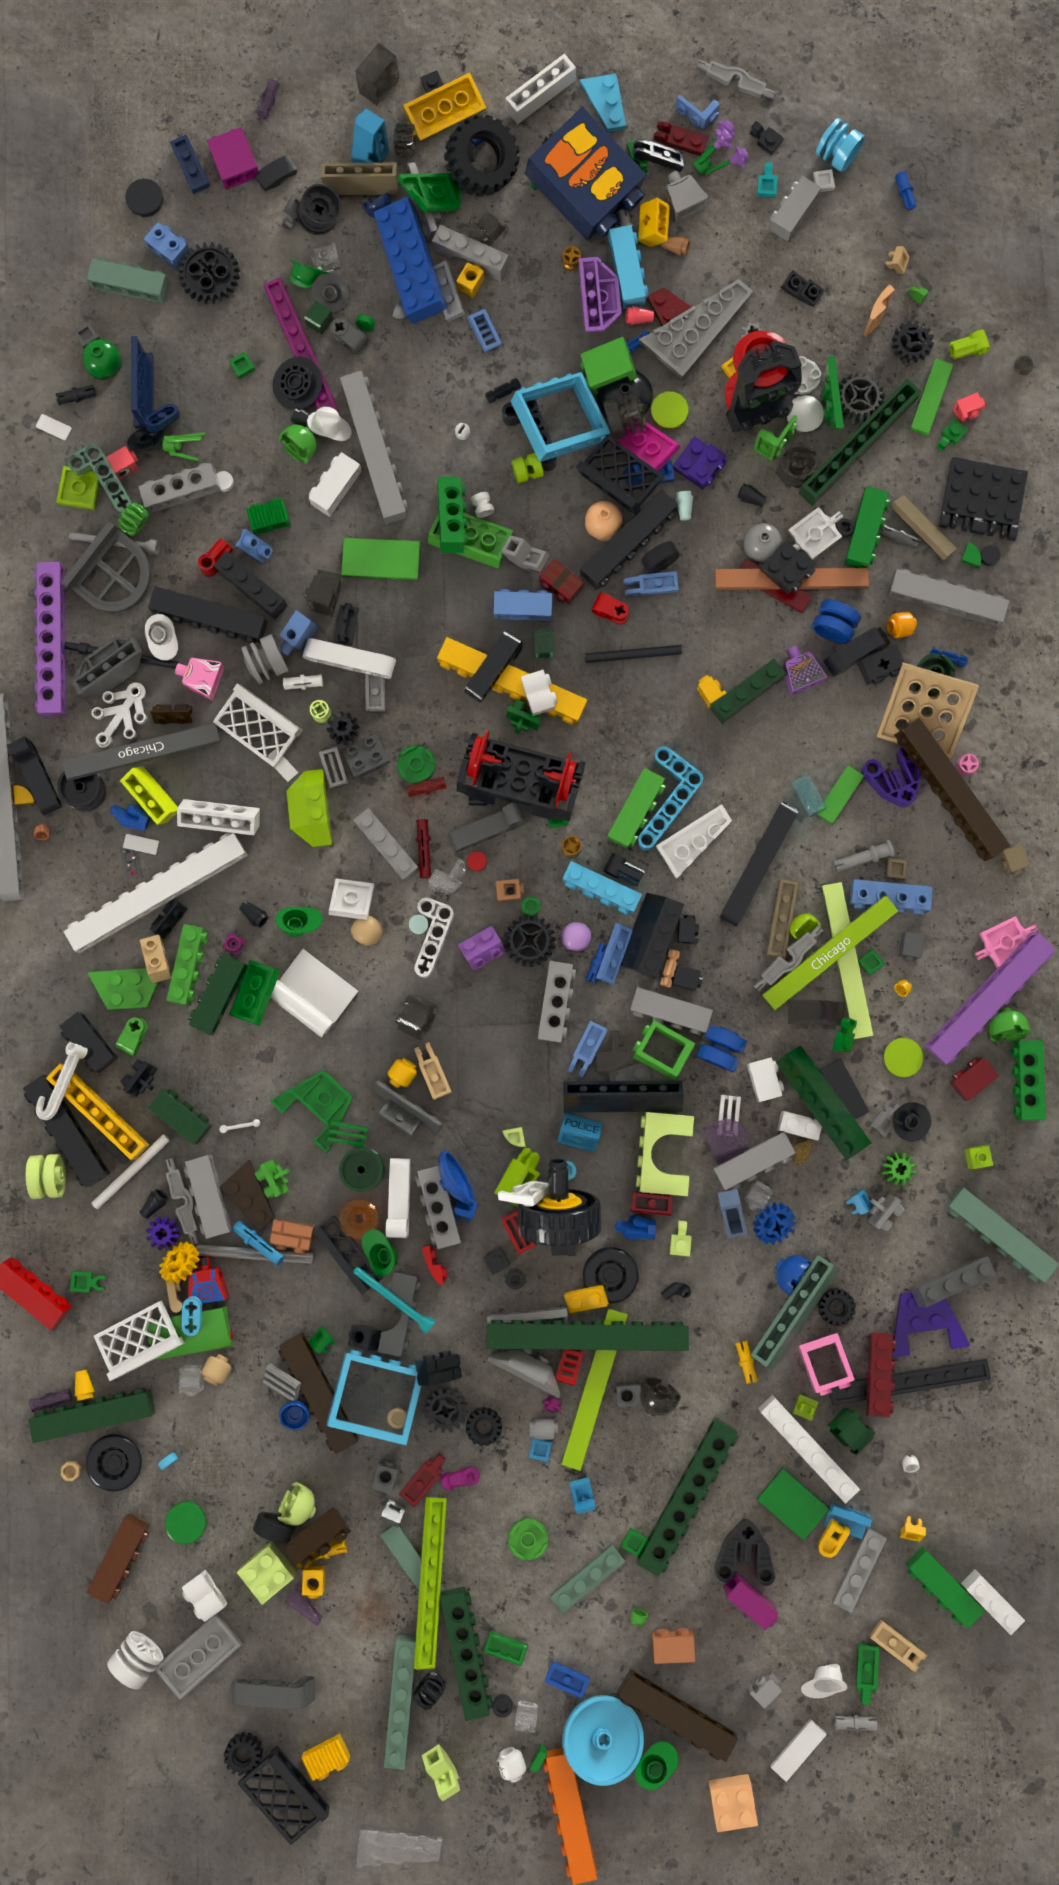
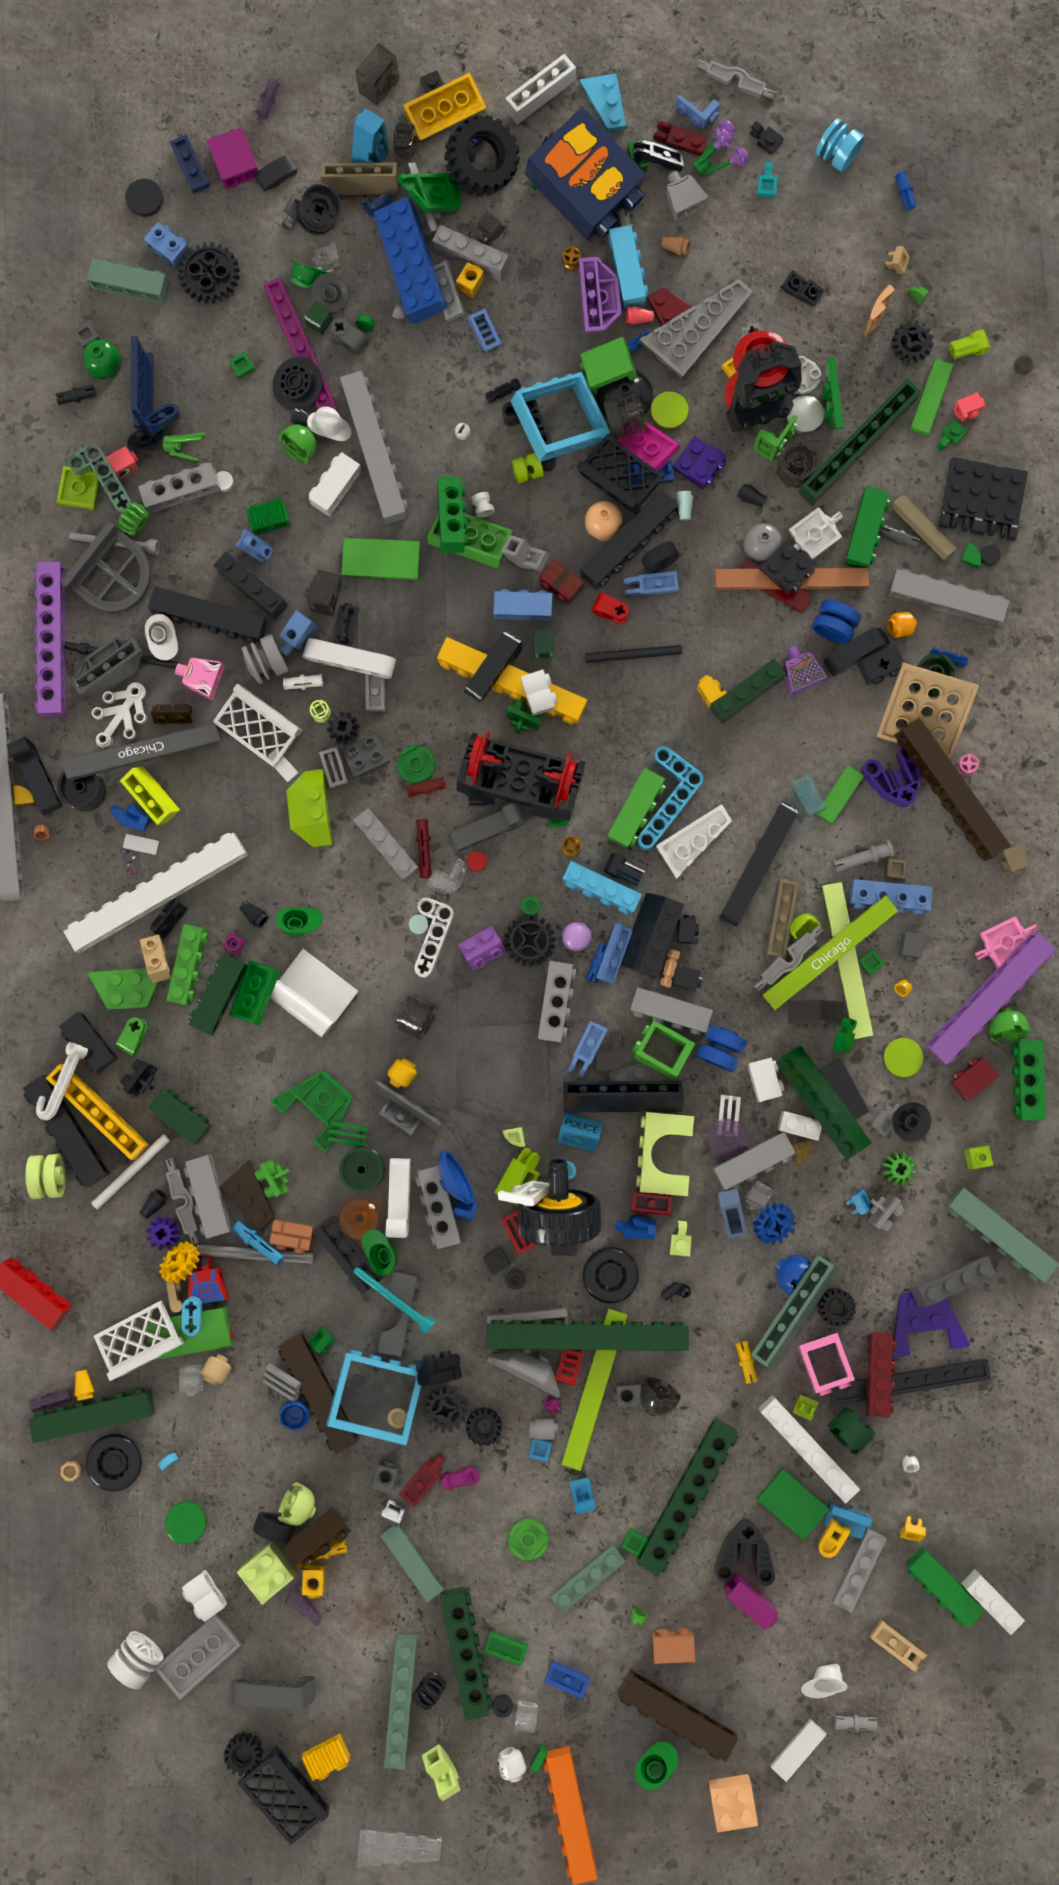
white sticker [36,414,72,440] -> none
green plate [70,1271,107,1293] -> none
reddish brown brick [86,1514,150,1604] -> none
white brick [177,799,260,835] -> none
red piece [198,539,233,577] -> none
white hinge [220,1119,260,1133] -> none
white tile [329,879,374,920] -> none
black brick [348,1325,382,1351] -> none
tan hair [351,916,383,946] -> none
tan hinge [414,1042,452,1100] -> none
lime tile [414,1497,447,1670] -> none
red slope [422,1244,448,1285] -> none
medium nougat brick [495,879,524,903] -> none
medium azure dish [562,1695,644,1786] -> none
yellow plate [564,1285,608,1314] -> none
yellow brick [638,198,670,248] -> none
light grey brick [748,1673,782,1709] -> none
light grey brick [769,176,822,241] -> none
white tile [813,169,835,192] -> none
black bush [836,519,854,538] -> none
dark grey gear [839,372,885,425] -> none
green hinge [855,1643,879,1705] -> none

